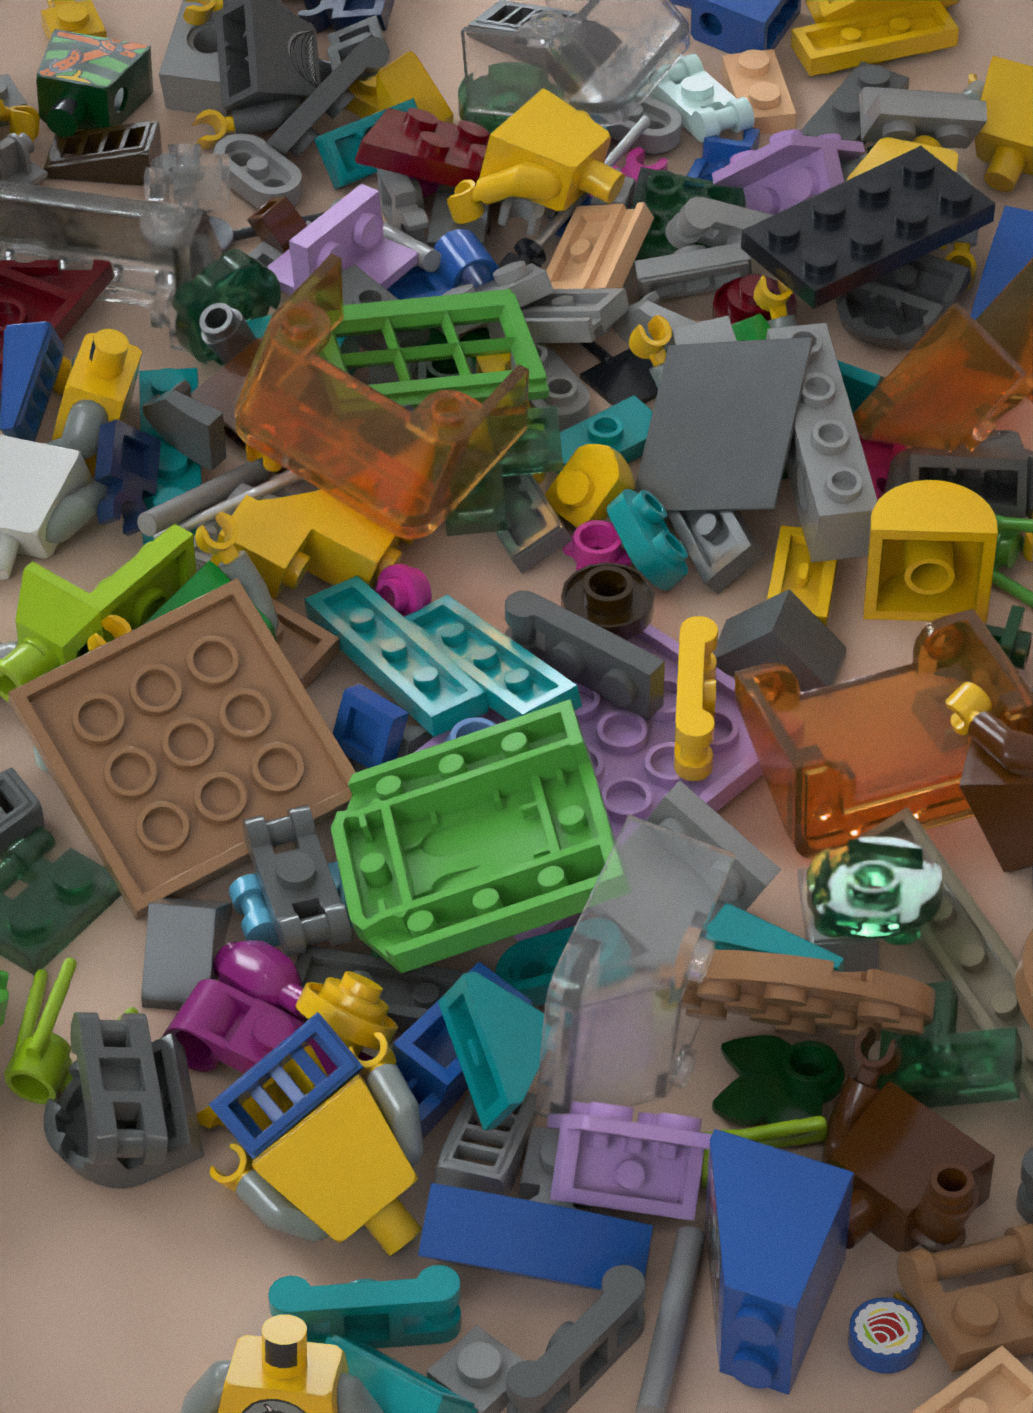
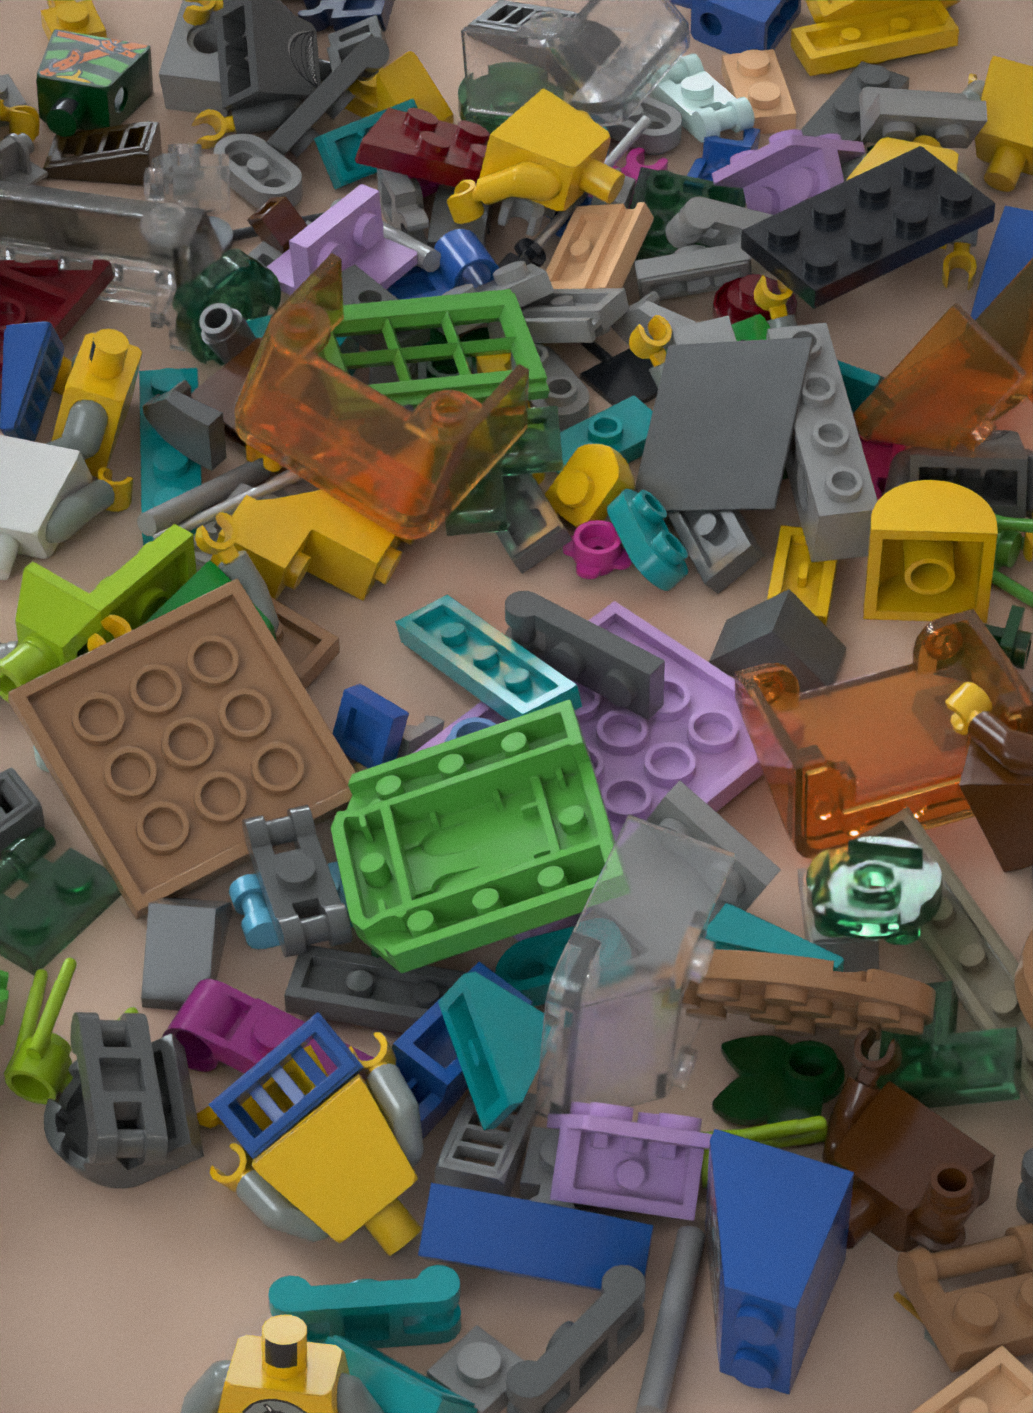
dark blue plate [94,419,161,536] -> none
magenta plant [214,940,306,1019] -> none
yellow plate [296,971,399,1056] -> none
teal plate [304,576,489,737] -> none
dark pink plate [375,564,432,617] -> none
dark brown plate [561,562,654,641] -> none
yellow plate [674,616,718,781] -> none
dark grey slope [835,254,972,350] -> none
tile [848,1297,923,1373] -> none

